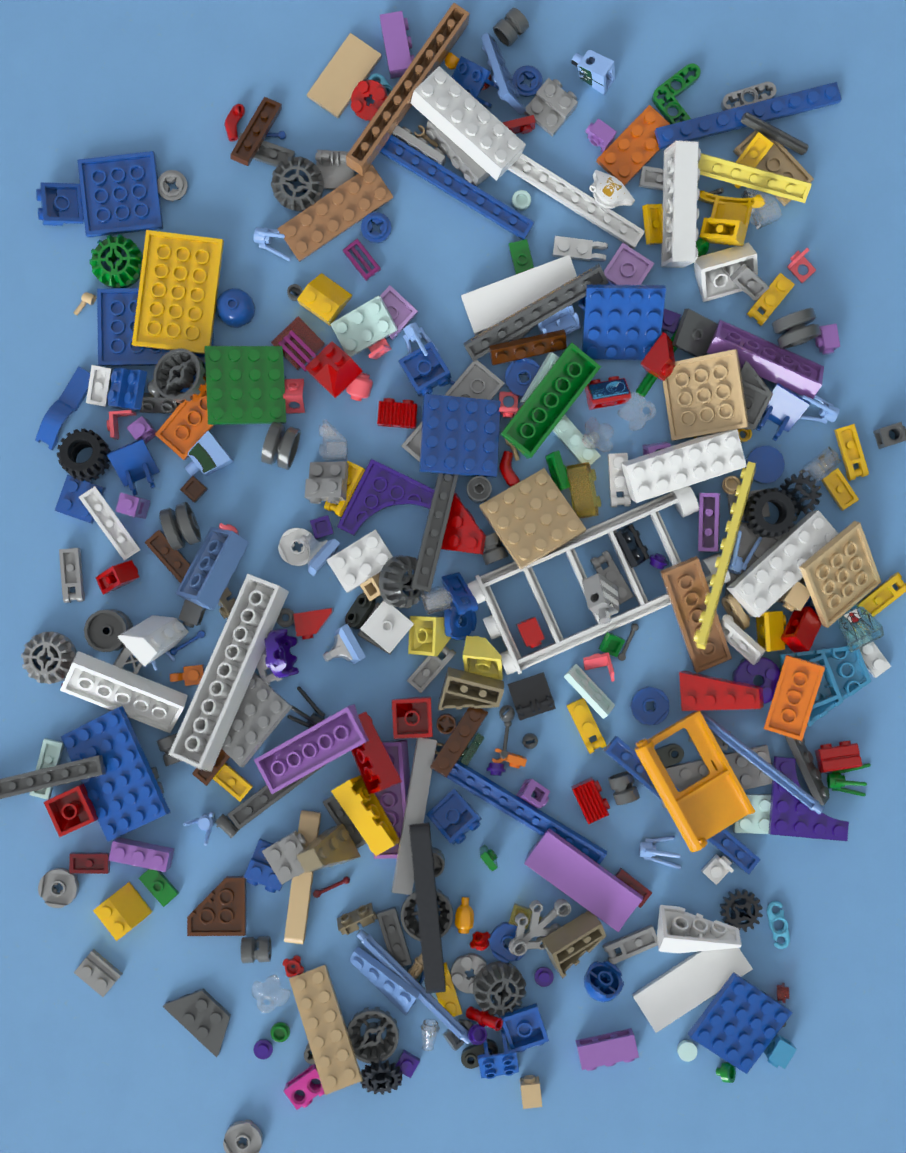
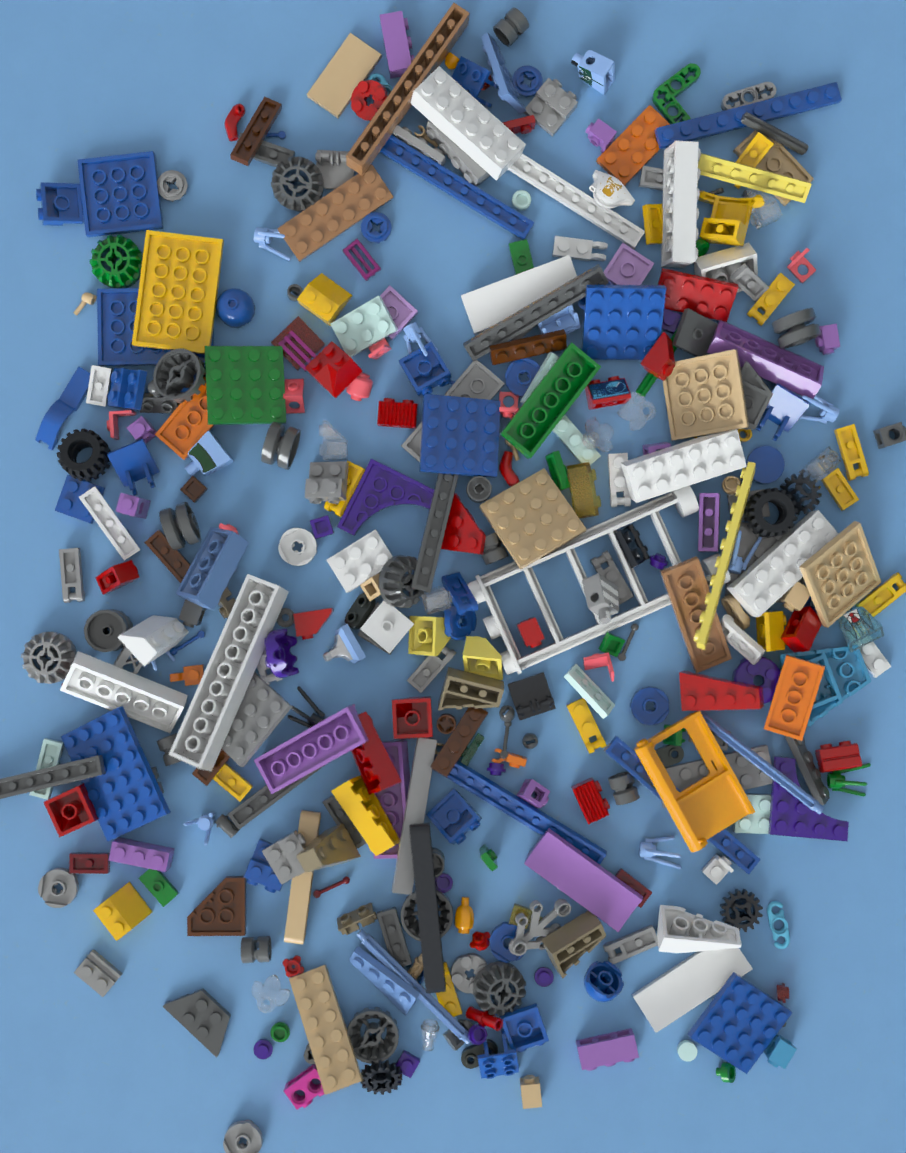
light blue piece [299,534,340,577] -> none
none -> dark purple plate [435,873,453,893]
none -> red plate [658,268,738,322]
none -> green tile [663,724,686,746]

